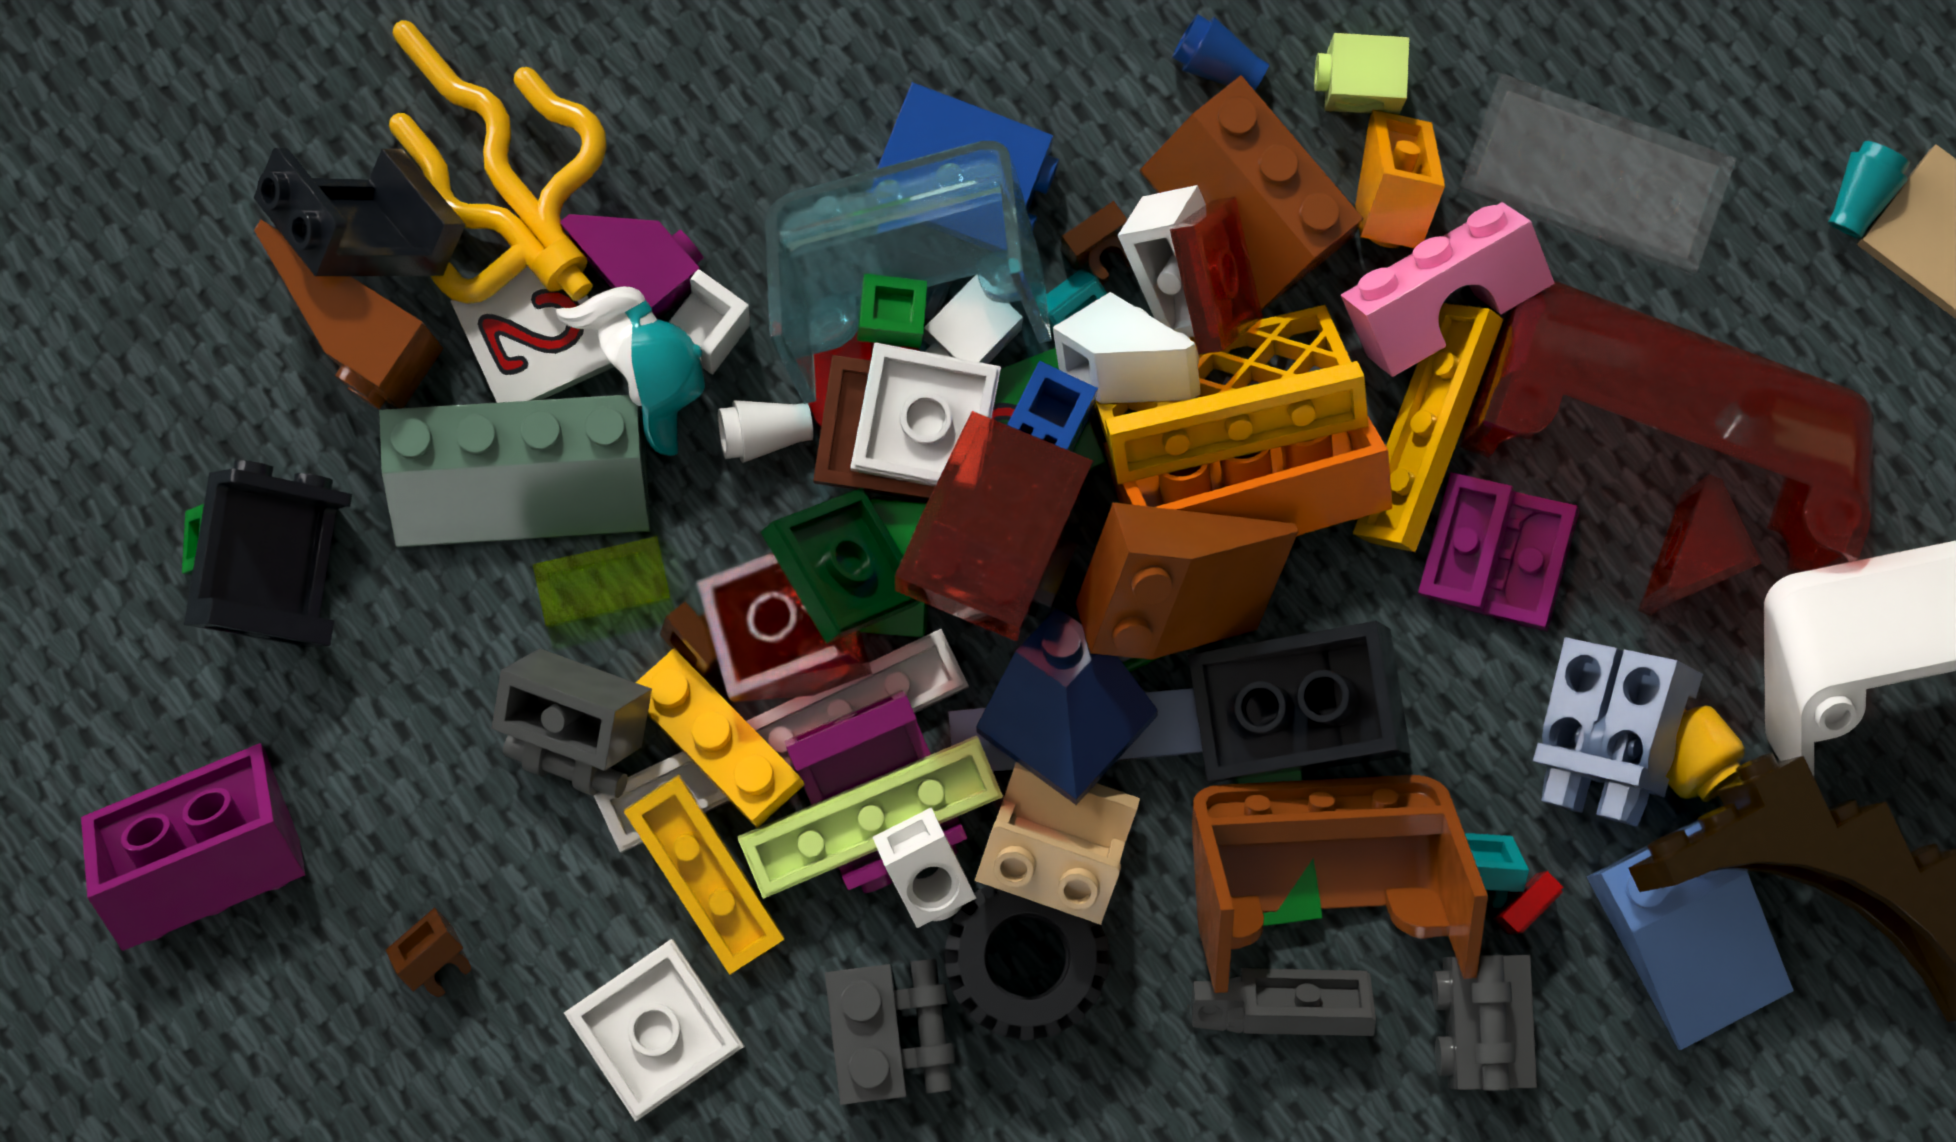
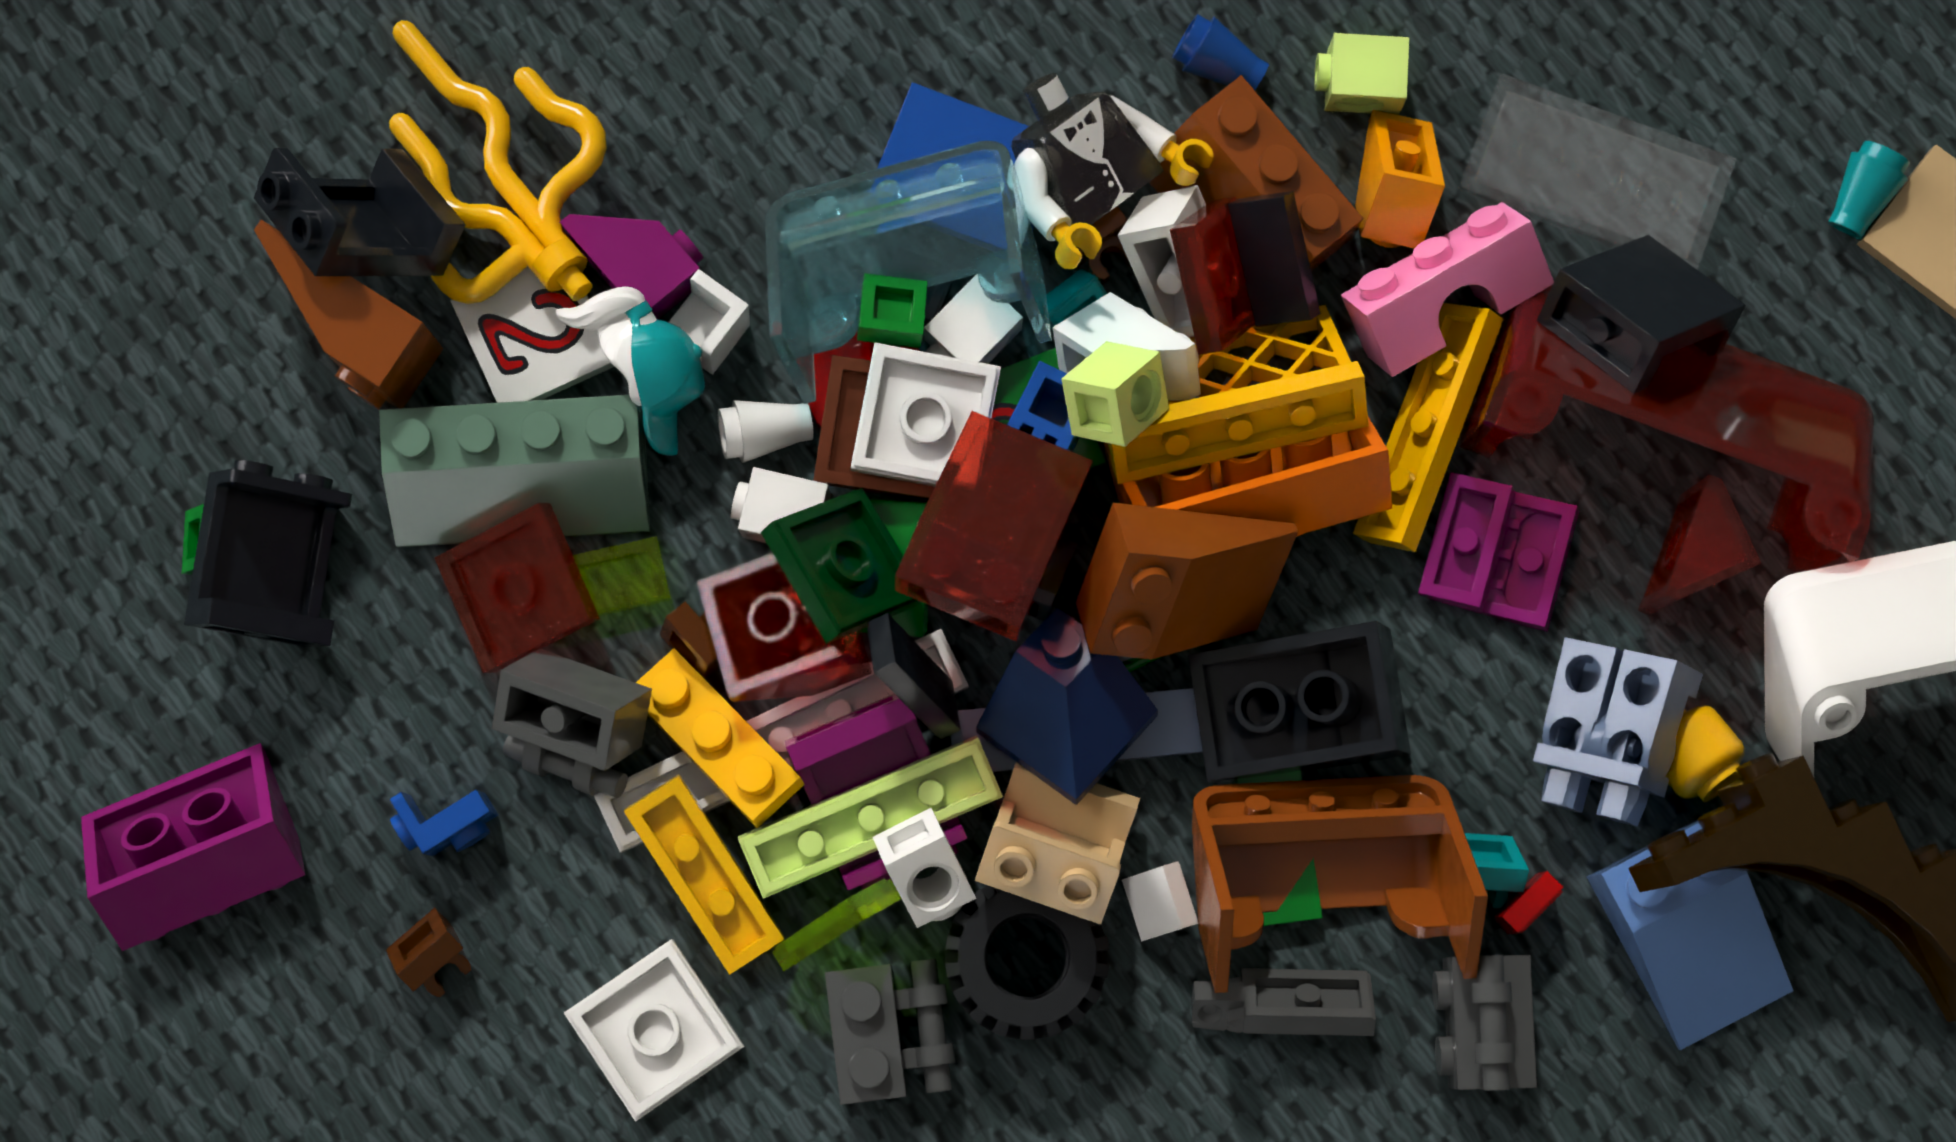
none -> blue bracket [390,790,498,856]
none -> clear red tile [434,503,600,674]
none -> white brick [731,467,831,543]
none -> clear neon green tile [772,878,902,972]
none -> black tile [867,613,961,739]
none -> torso [1011,73,1214,269]
none -> yellowish green brick [1061,341,1169,447]
none -> white tile [1122,861,1198,942]
none -> black tile [1228,191,1321,326]
none -> black panel [1536,235,1746,394]

